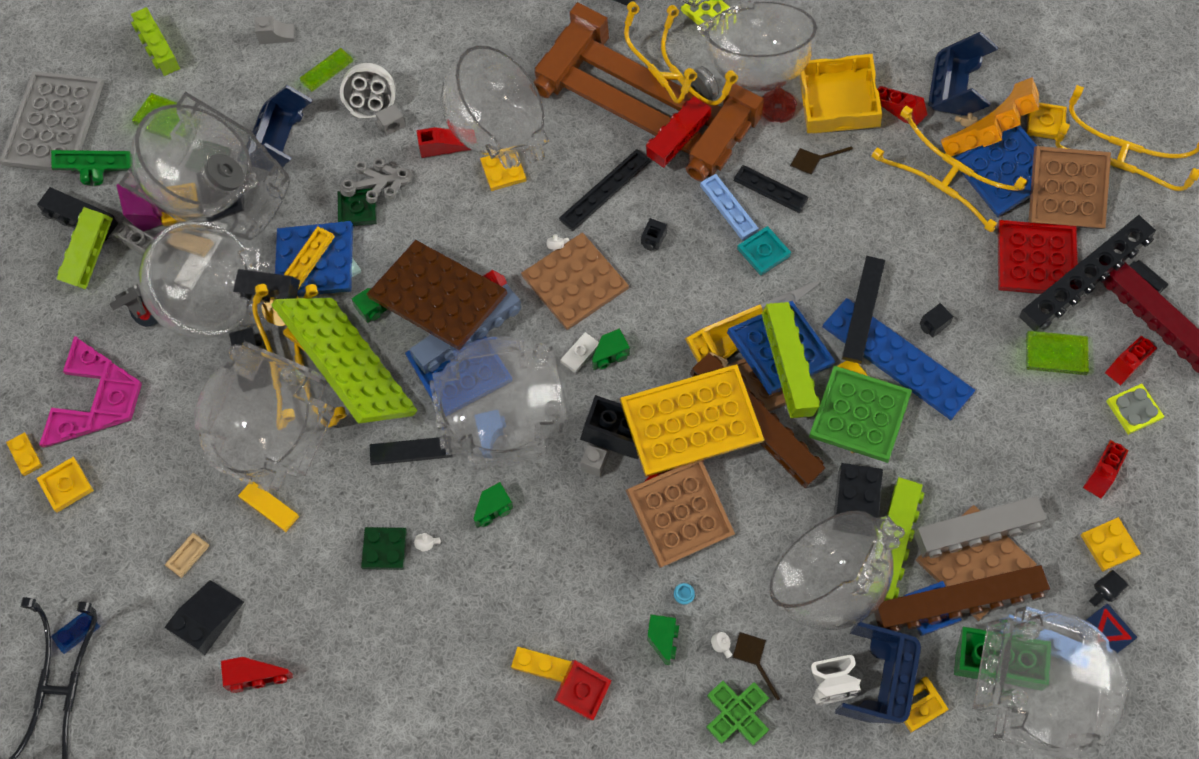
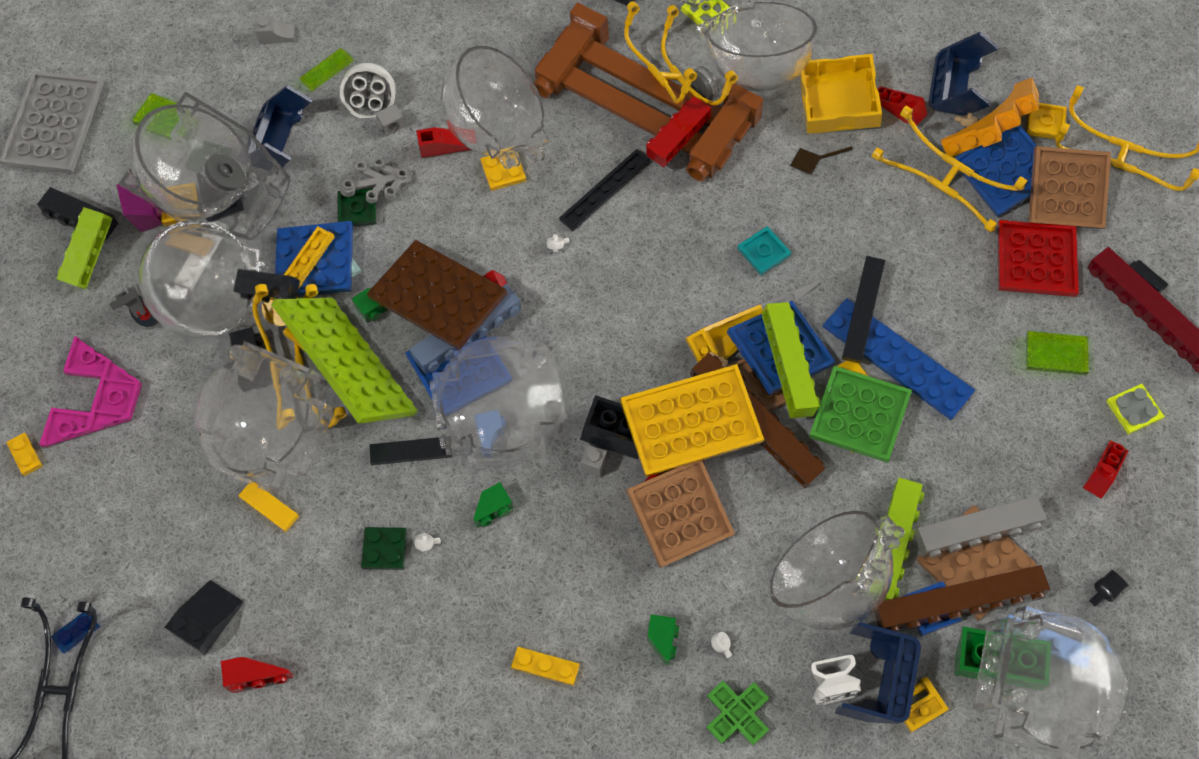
yellow plate [36,457,94,513] -> none
green plate [51,150,131,186] -> none
light grey piece [111,220,166,262] -> none
lime brick [131,7,180,76] -> none
tan tile [165,533,210,578] -> none
medium nougat plate [521,232,629,330] -> none
red plate [554,660,612,721] -> none
white plate [560,332,599,374] -> none
green slope [592,328,630,370] -> none
black brick [641,218,668,251] -> none
medium azure plate [674,583,695,605] -> none
light blue plate [700,174,759,241] -> none
dark brown piece [732,632,780,701] -> none
black tile [733,165,809,213] -> none
clear red plate [762,88,797,123] -> none
black brick [832,463,883,535] -> none
black brick [919,303,954,338] -> none
black brick [1019,215,1156,333] -> none
dark blue tile [1074,603,1138,664] -> none
yellow plate [1081,517,1141,572] -> none
red slope [1105,336,1157,386] -> none

